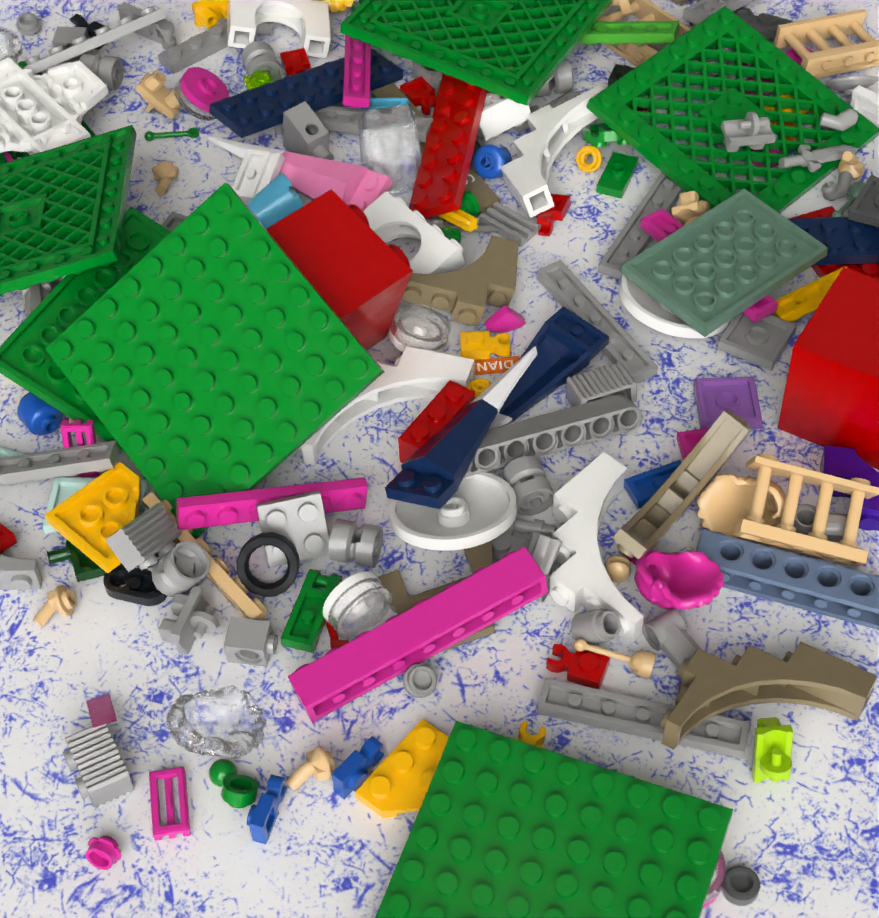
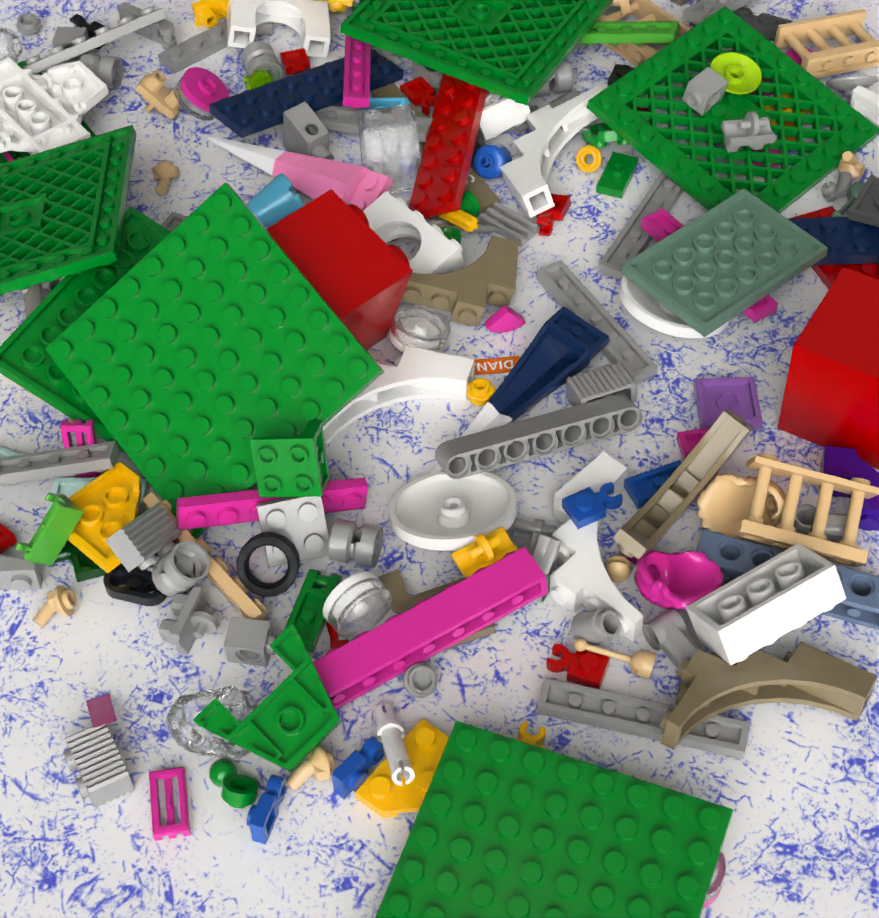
blue head [17,392,63,436] -> none
dark pink plate [86,836,121,870] -> none
green hinge [144,128,199,141] -> none
white plate [232,148,285,202] -> none
dark blue plate [385,346,538,509] -> none
red arch [398,380,476,463] -> none
yellow plate [460,331,510,360] -> none
light grey wheel [503,456,555,516] -> none
tan hips [672,191,710,226] -> none
light grey plate [717,313,797,370] -> none
dark grey tile [722,866,760,906] -> none
lime hips [752,717,793,783] -> none
yellow plate [773,266,847,322] -> none
light grey sword [779,144,859,172] -> none
light grey arm [819,109,858,131] -> none
none -> bright green hinge [15,493,84,566]
none -> green wing [193,624,341,773]
none -> green bracket [250,421,330,498]
none -> white pin [373,703,415,786]
none -> yellow hips [451,527,519,579]
none -> blue plate [562,482,623,529]
none -> light grey brick [682,66,729,115]
none -> white brick [686,543,846,665]
none -> lime dish [710,52,762,94]

